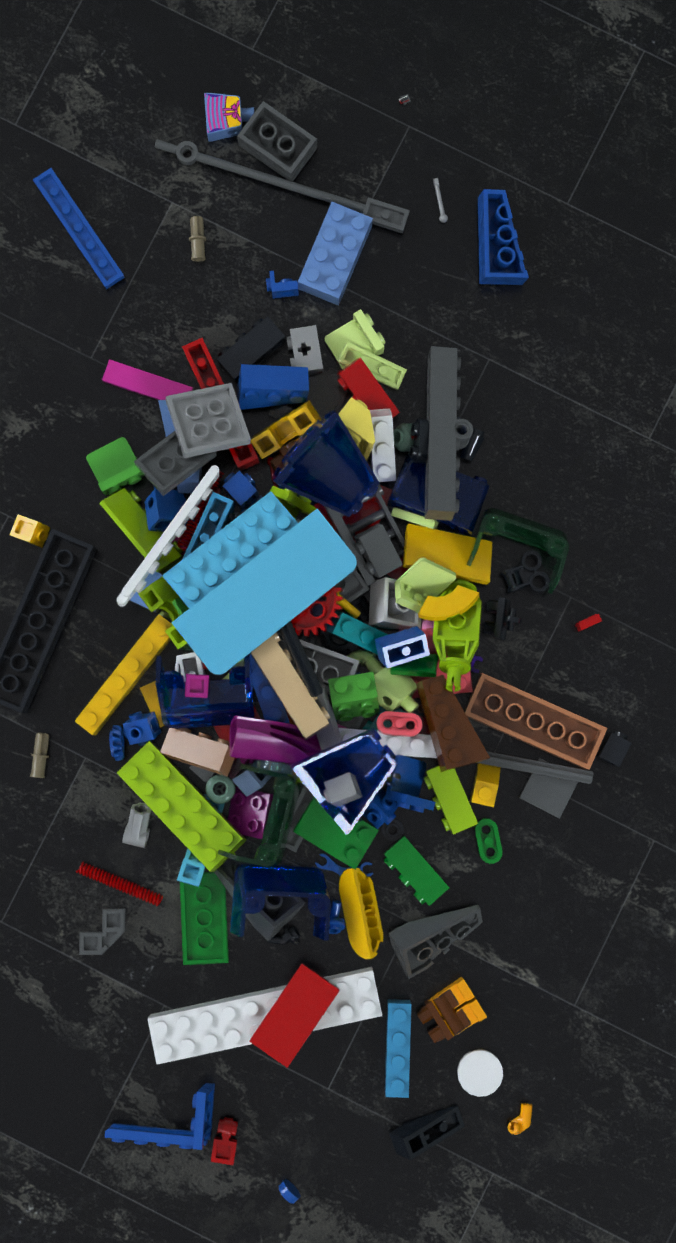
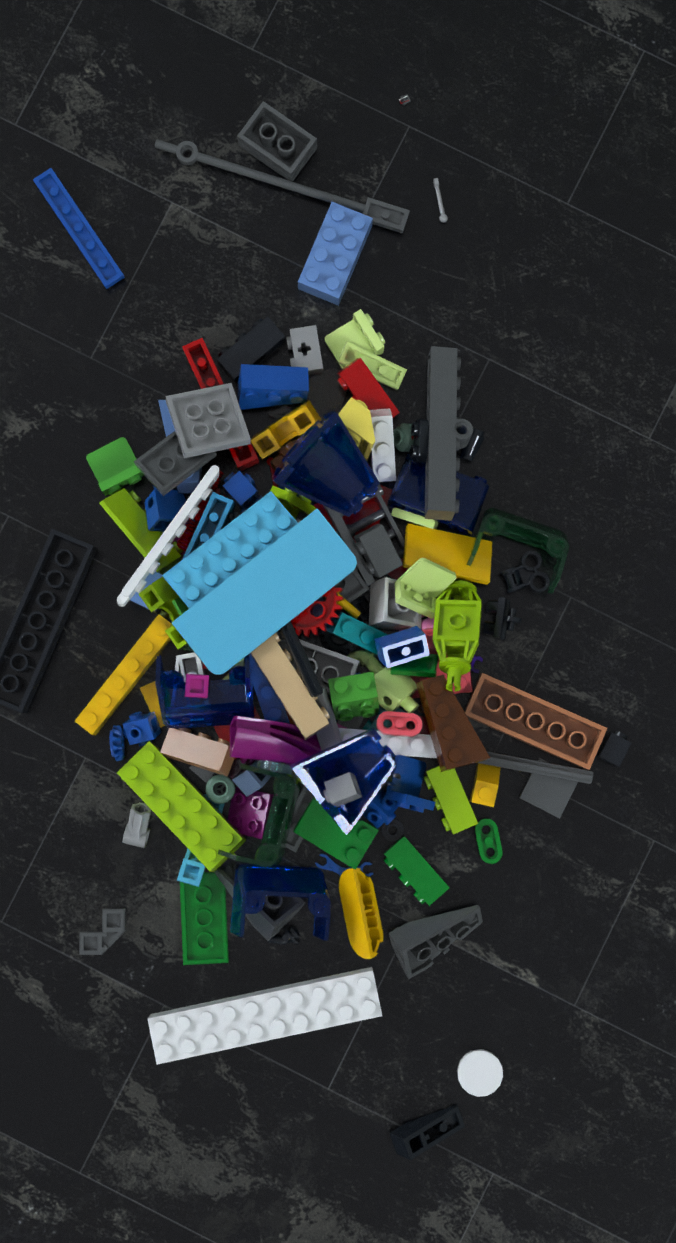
yellow bracket [10,515,50,548] -> none
dark tan axle [30,732,49,778] -> none
red piece [76,861,163,906] -> none
dark pink tile [102,359,193,400] -> none
blue bracket [105,1083,215,1150] -> none
dark tan axle [189,216,206,262] -> none
torso [204,93,254,142] -> none
red plate [211,1117,238,1165] -> none
red tile [249,963,340,1068] -> none
blue bracket [266,271,299,298] -> none
blue tile [279,1179,301,1204] -> none
blue plate [323,900,345,934] -> none
dark azure brick [385,999,411,1098] -> none
hips [416,977,487,1043] -> none
yellow tile [418,585,479,621] -> none
blue wedge [478,189,529,285] -> none
light orange arm [507,1103,533,1135] -> none
red tile [575,614,602,632] -> none

